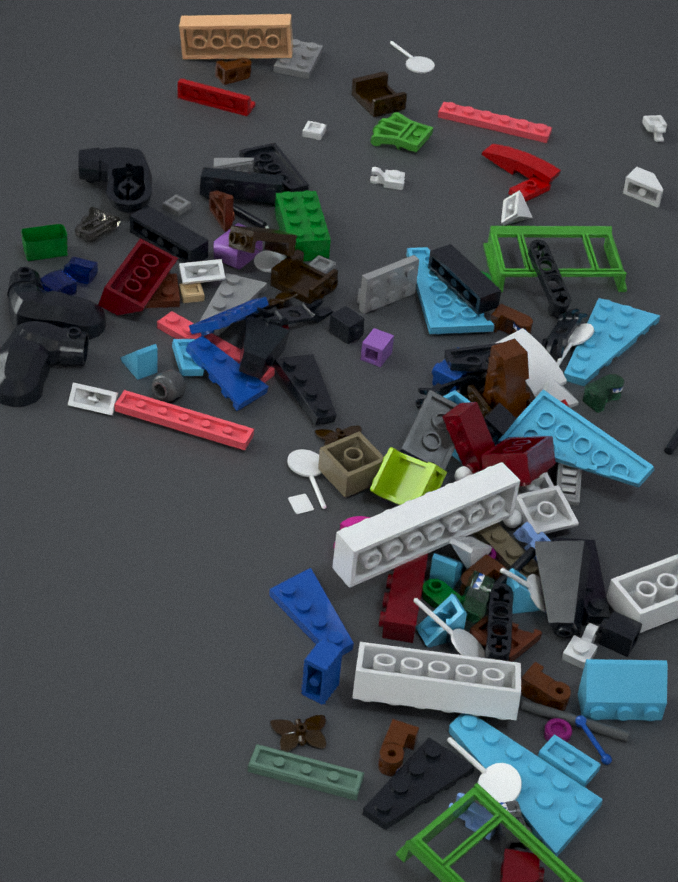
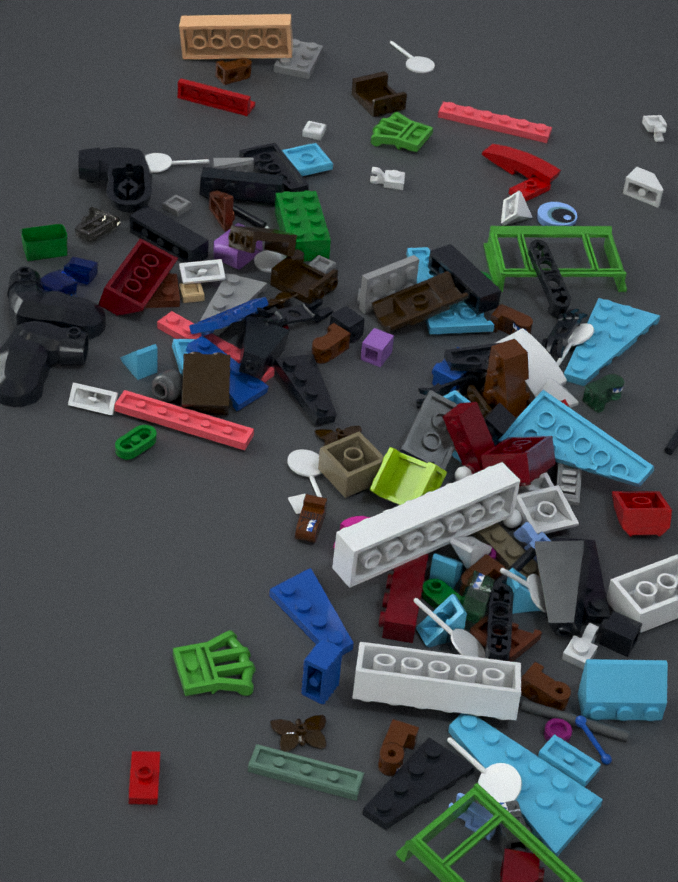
none -> green plate [115,425,157,460]
none -> red plate [129,751,160,805]
none -> white piece [145,153,210,173]
none -> bright green plate [173,630,256,696]
none -> dark brown panel [182,352,230,415]
none -> medium azure plate [282,143,333,176]
none -> reddish brown leg [295,494,327,543]
none -> reddish brown leg [312,323,350,364]
none -> dark brown piece [371,271,469,333]
none -> tile [537,202,578,226]
none -> red slope [611,491,672,537]

